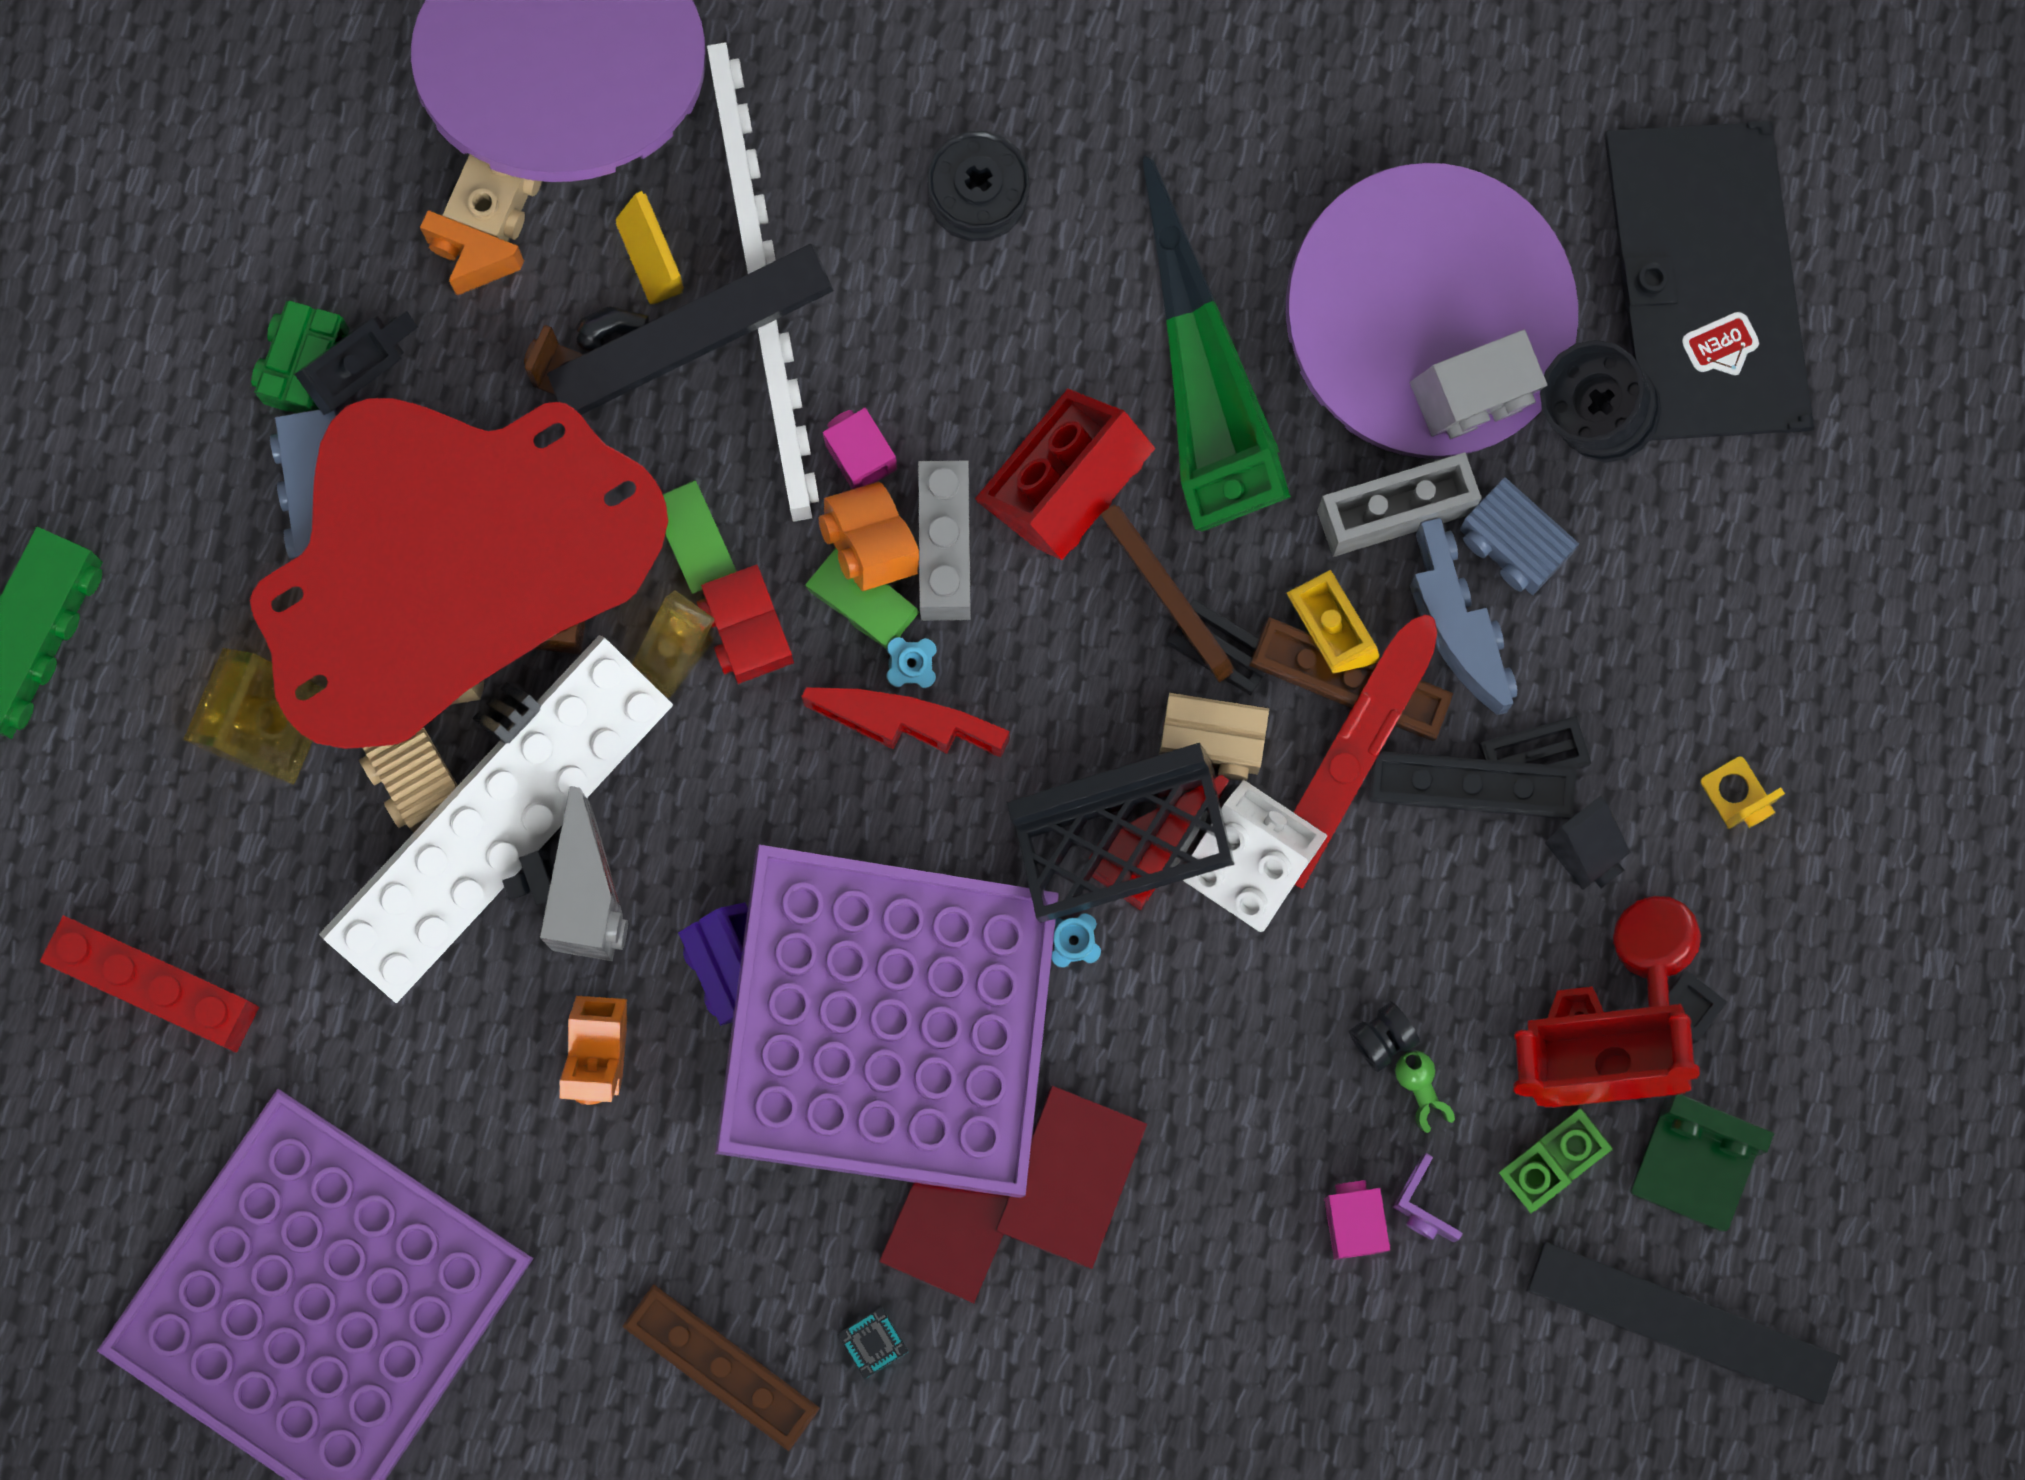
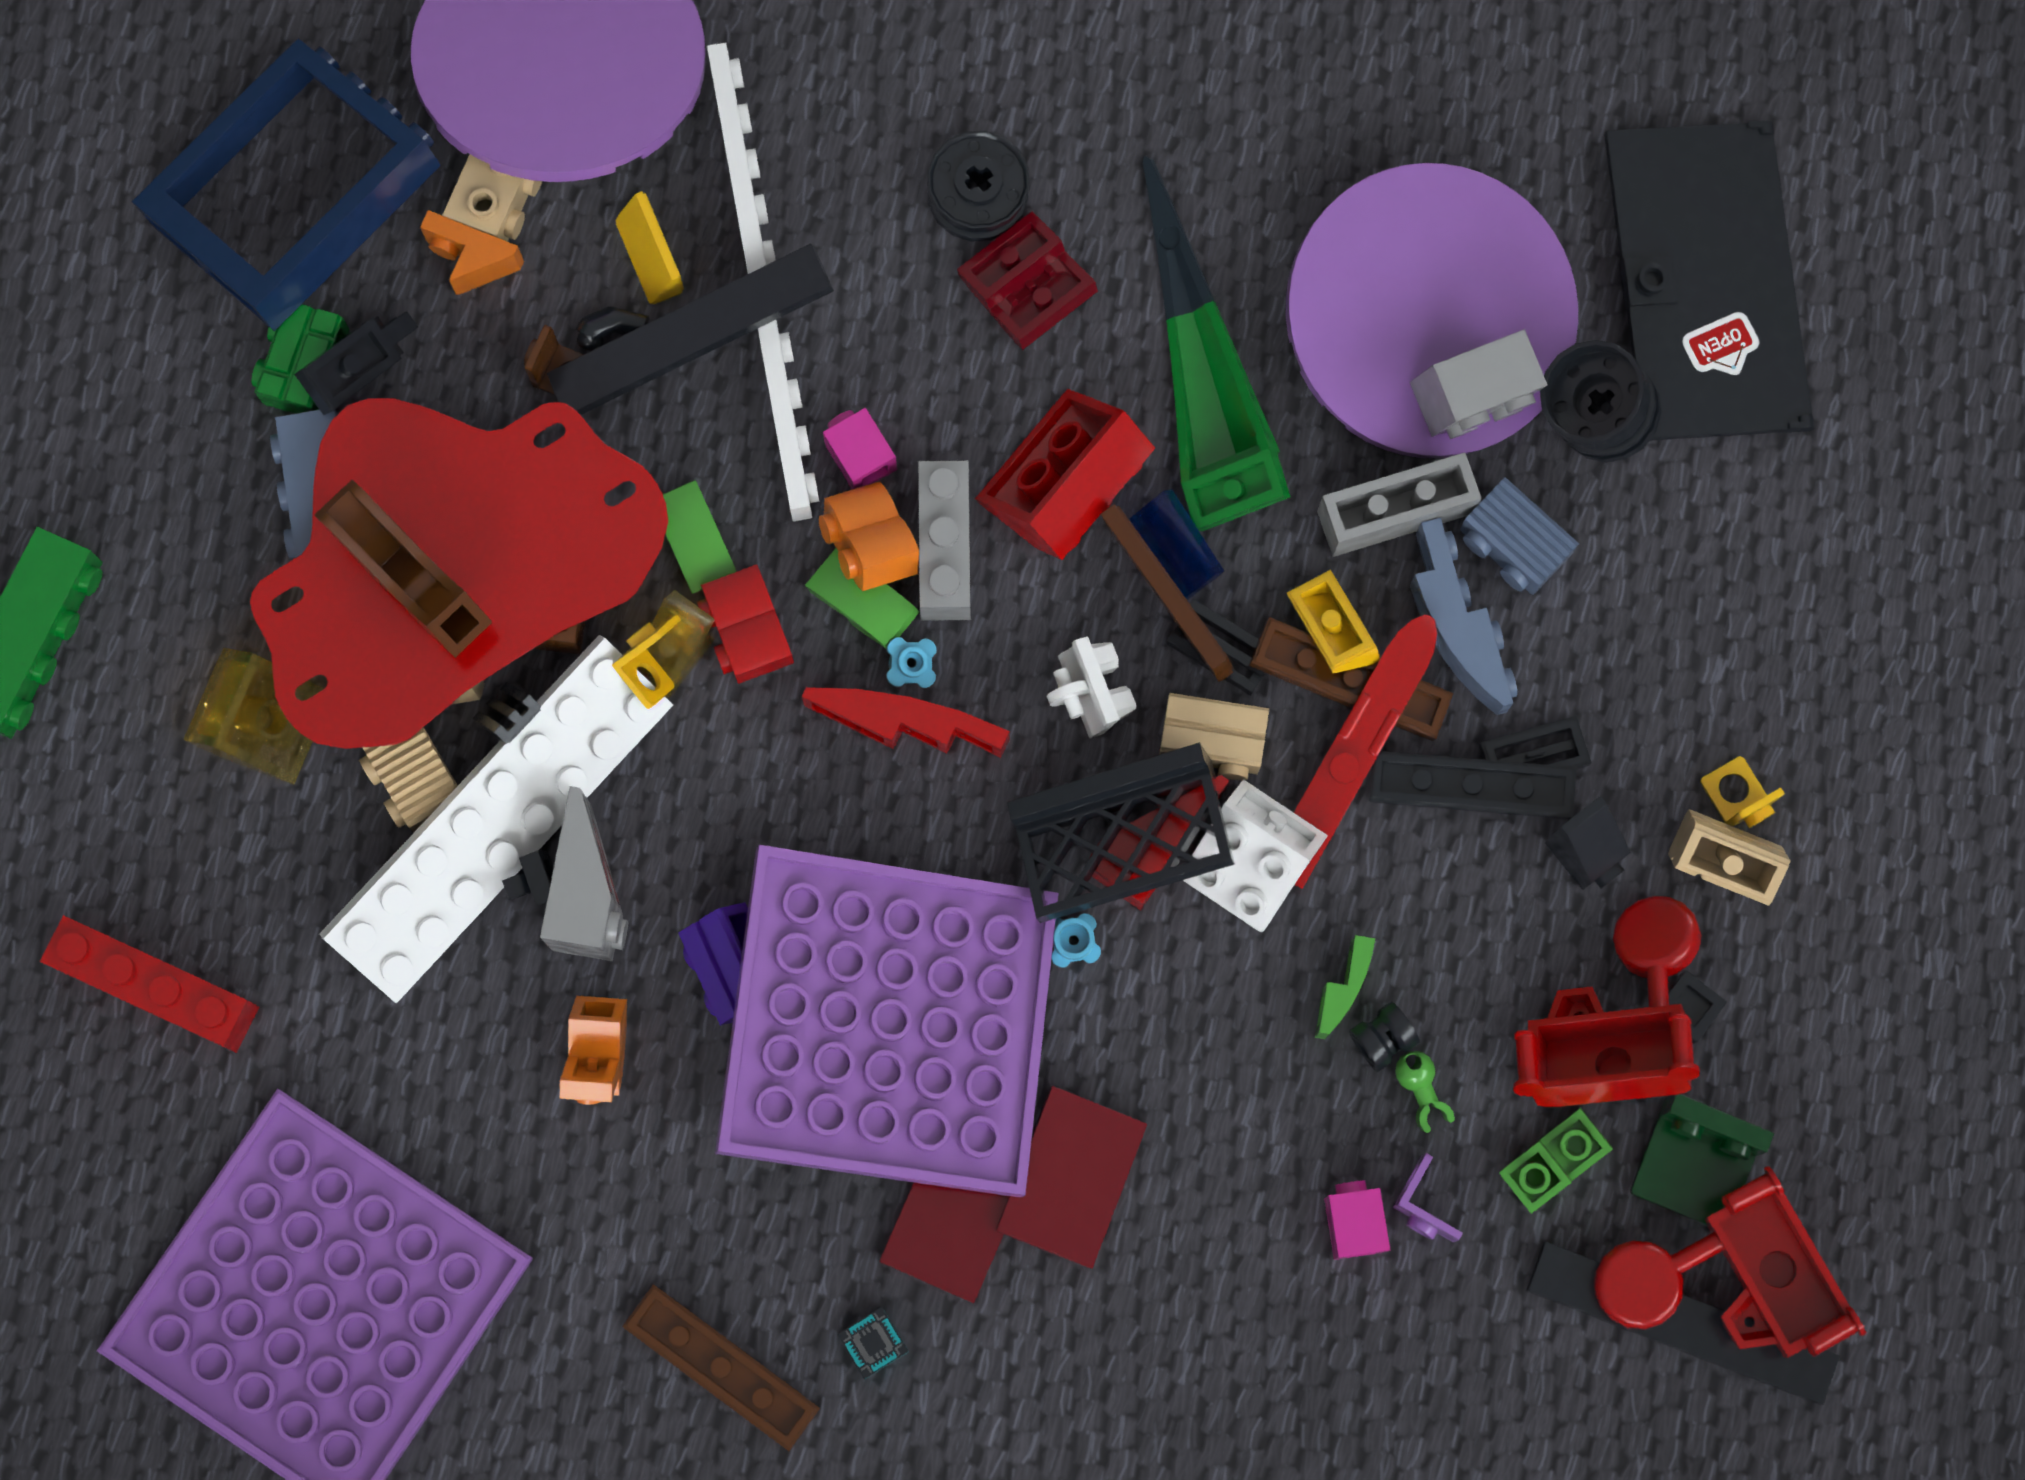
none -> dark blue window [132,38,441,331]
none -> reddish brown arch [315,480,492,657]
none -> yellow bracket [612,614,681,709]
none -> dark red slope [956,211,1098,350]
none -> white hips [1047,636,1136,739]
none -> clear blue tile [1129,489,1225,599]
none -> bright green slope [1315,935,1375,1039]
none -> red piece [1594,1166,1866,1358]
none -> tan brick [1668,809,1791,906]

